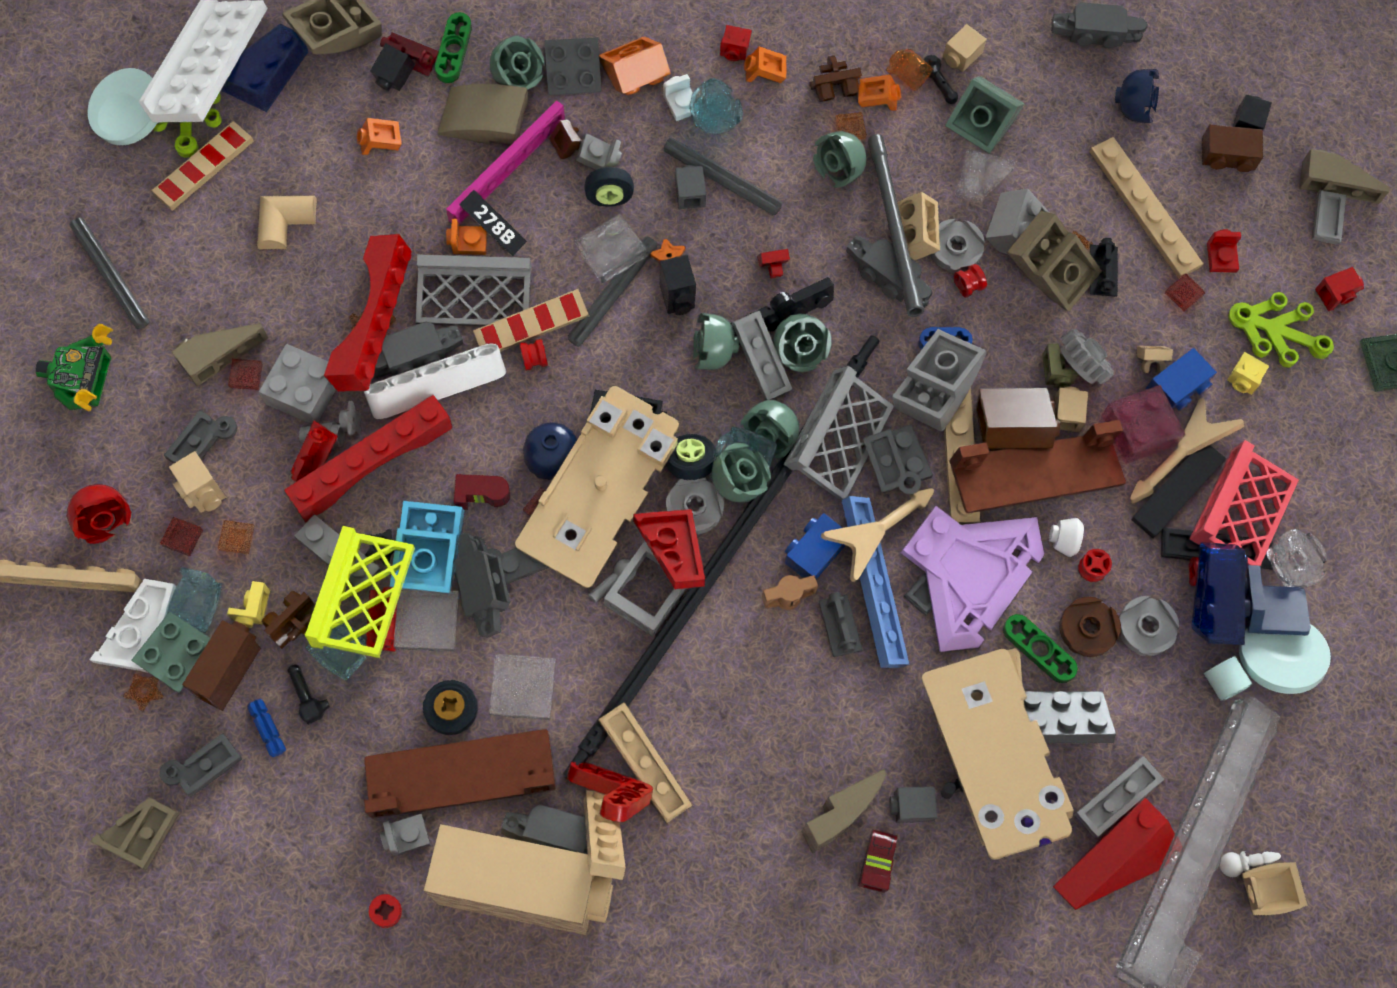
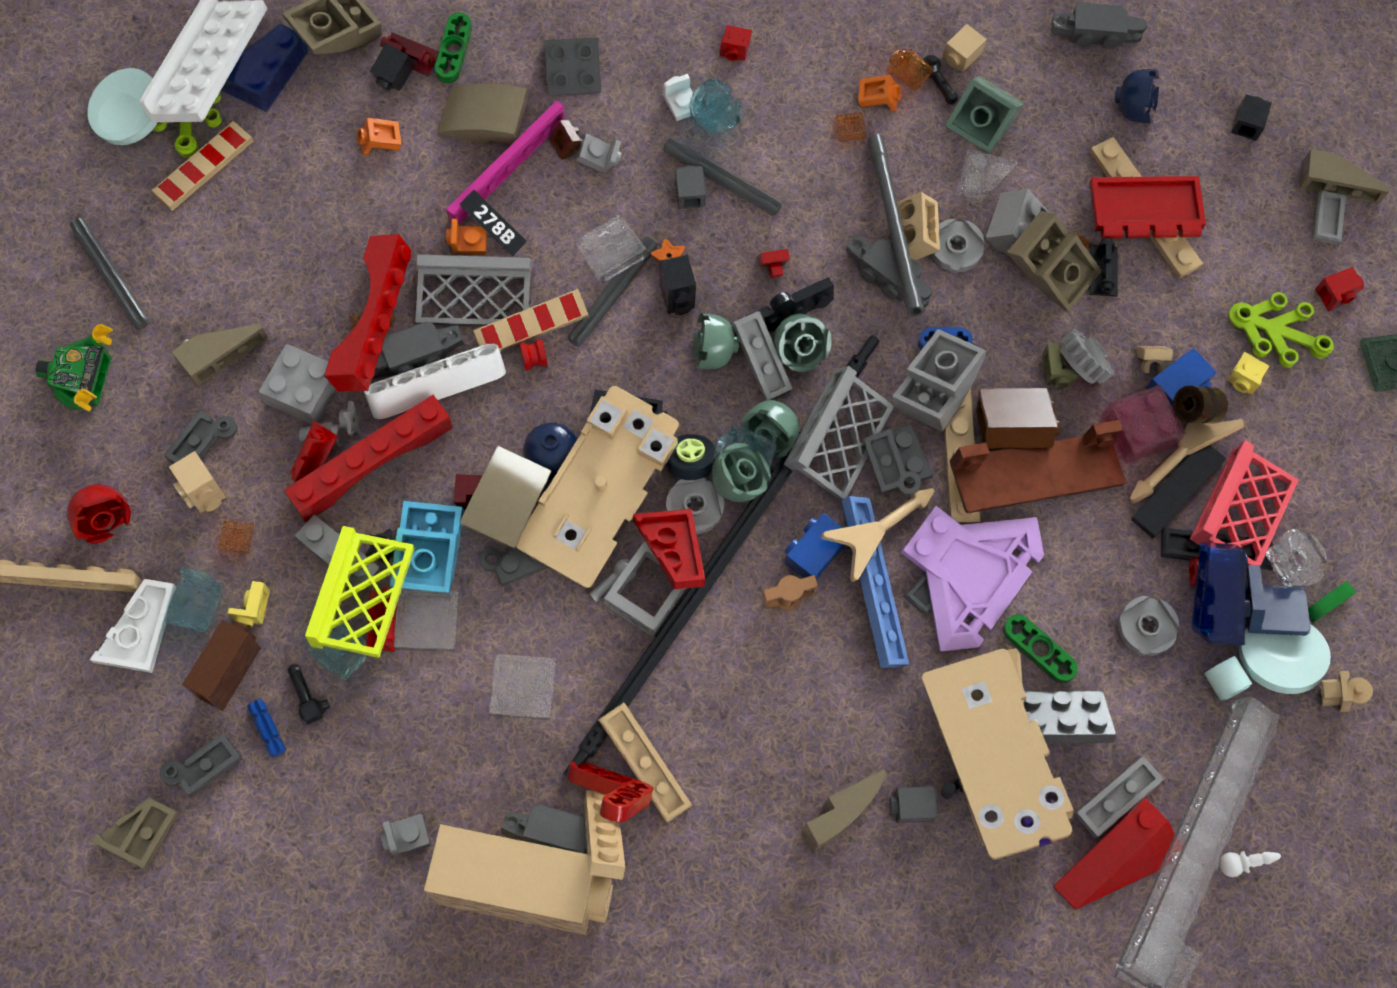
clear orange plate [124,673,164,711] -> none
sand green hinge [131,612,210,693] -> none
clear red plate [160,517,203,556] -> none
clear red tile [228,358,263,390] -> none
tan brick [257,196,317,249] -> none
reddish brown hips [262,591,315,649] -> none
copper bracket [364,729,556,819] -> none
red wheel [369,894,402,928] -> none
black wheel [423,680,478,735] -> none
dark grey hinge [454,533,510,638] -> none
sand green cylinder [490,35,544,90] -> none
black wheel [584,167,634,207] -> none
slope [599,36,671,95] -> none
orange bracket [744,46,787,83] -> none
reddish brown hips [809,55,862,102] -> none
sand green cylinder [813,131,866,188] -> none
dark grey hinge [819,592,863,657] -> none
dark red leg [857,829,897,893] -> none
red wheel [954,264,987,298] -> none
white cone [1049,518,1084,557] -> none
tan brick [1054,386,1088,432] -> none
reddish brown plate [1059,597,1121,657] -> none
red wheel [1078,549,1112,582] -> none
clear red tile [1165,274,1206,312] -> none
reddish brown brick [1202,124,1263,172] -> none
red bracket [1207,229,1241,273] -> none
tan piece [1242,862,1307,915] -> none
none -> dark tan slope [460,446,552,550]
none -> red hinge [1089,176,1206,239]
none -> dark brown wheel [1173,386,1228,424]
none -> green beam [1308,580,1357,623]
none -> tan hips [1320,671,1373,712]

